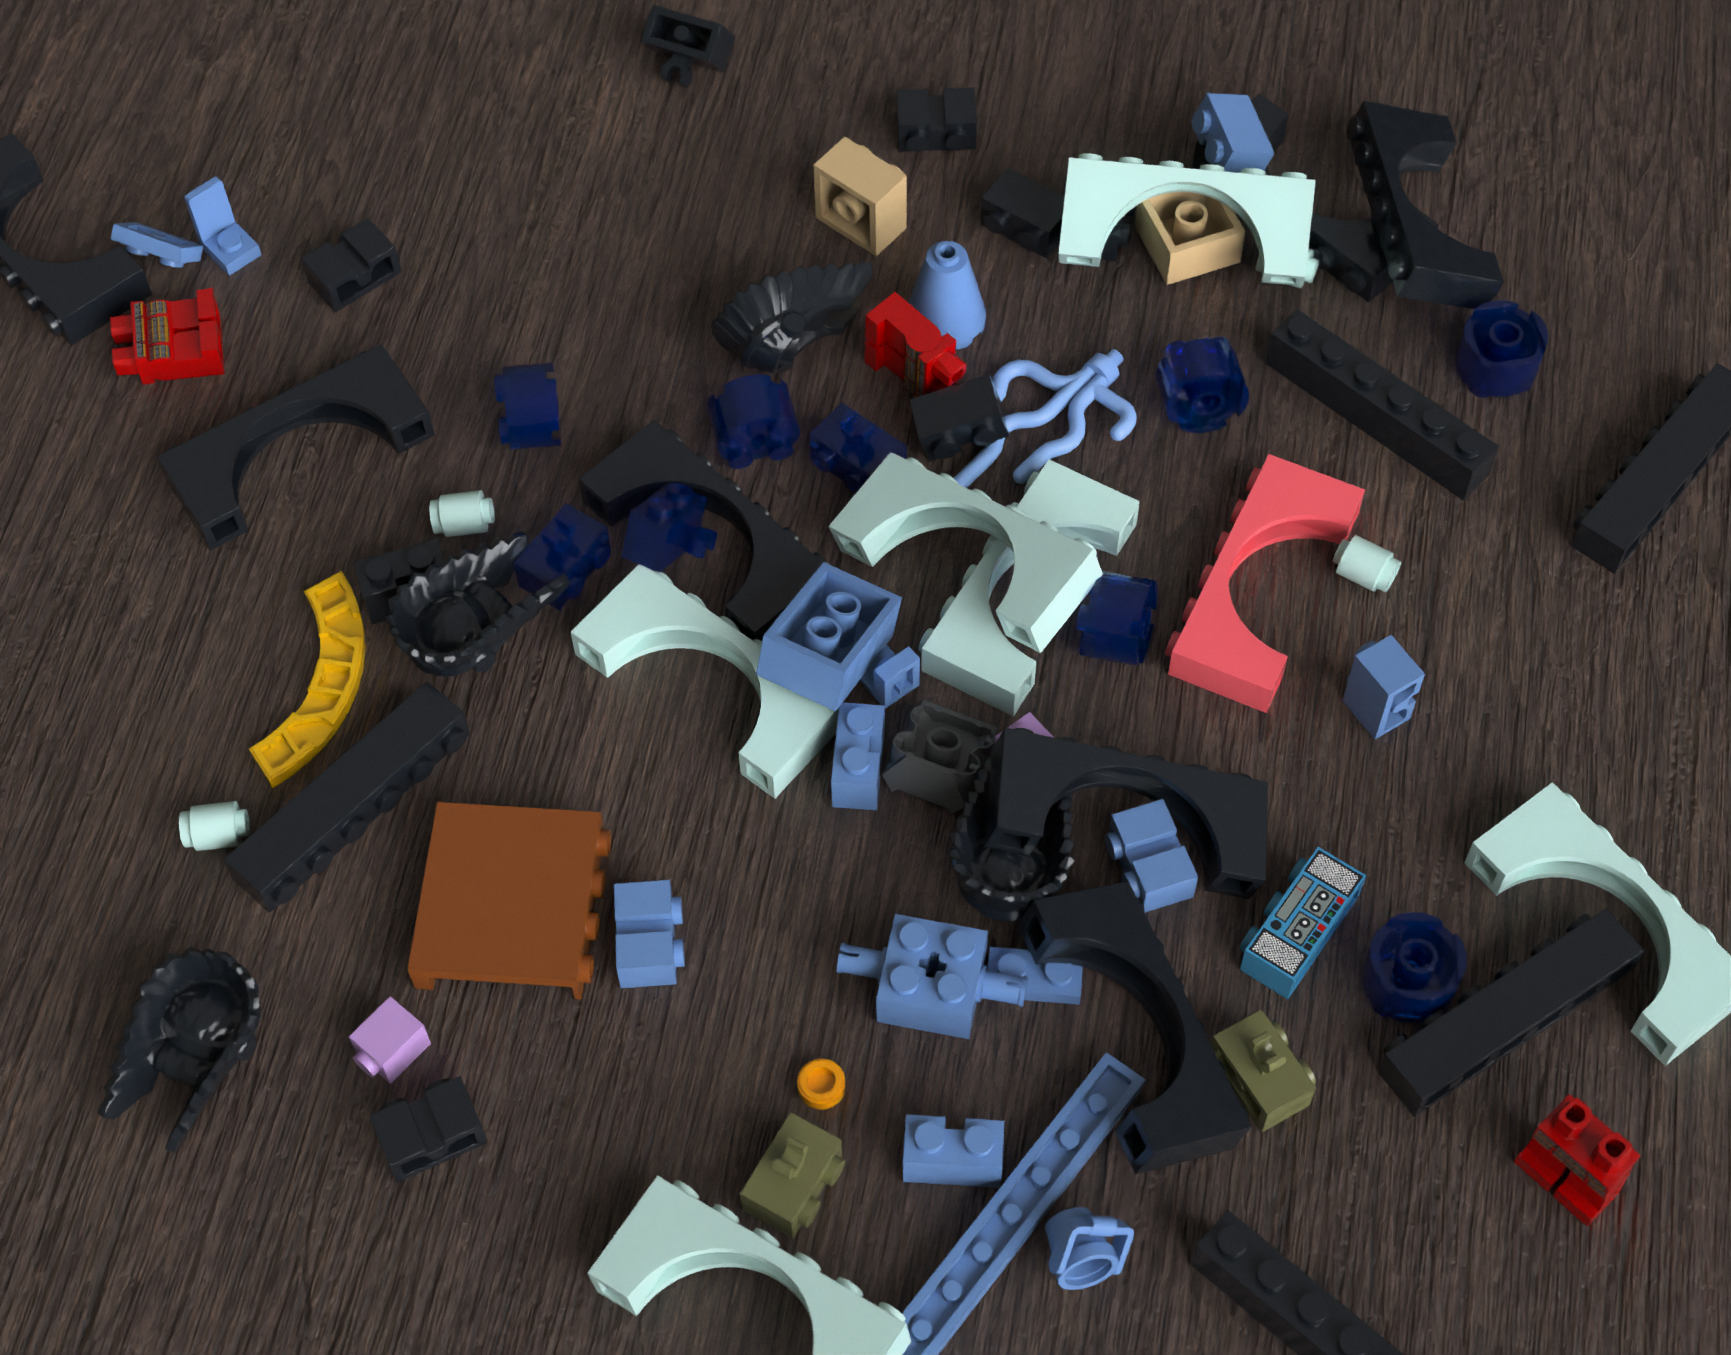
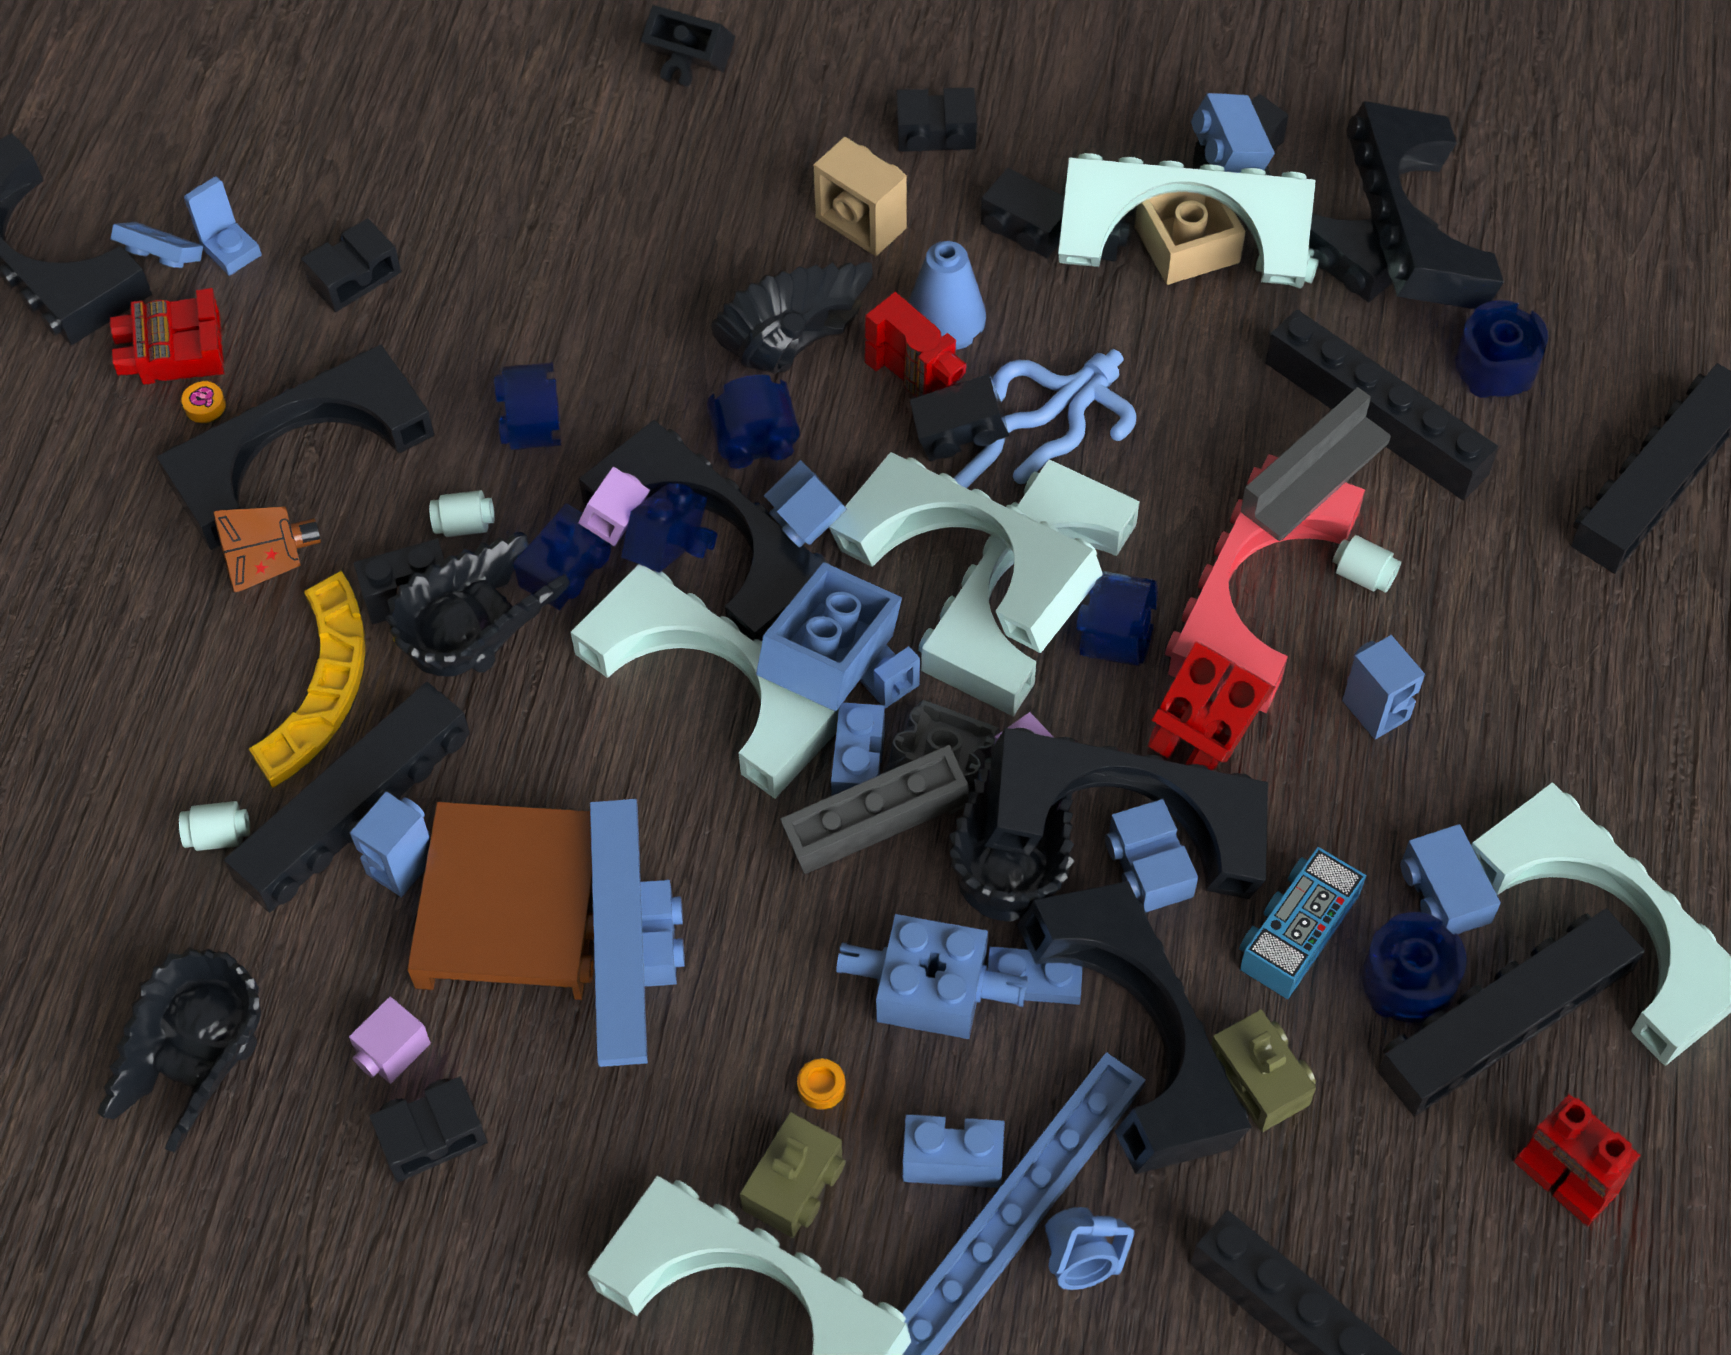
clear blue brick [809,403,907,493] -> none
clear blue brick [1156,337,1249,433] -> none
none -> light orange tile [181,381,226,423]
none -> dark orange torso [213,507,321,593]
none -> medium blue brick [350,792,431,897]
none -> lavender brick [578,467,650,546]
none -> medium blue tile [590,799,648,1067]
none -> medium blue brick [764,460,847,548]
none -> dark grey panel [780,745,969,874]
none -> red hips [1147,641,1275,771]
none -> dark grey panel [1240,387,1391,541]
none -> medium blue brick [1401,824,1501,940]

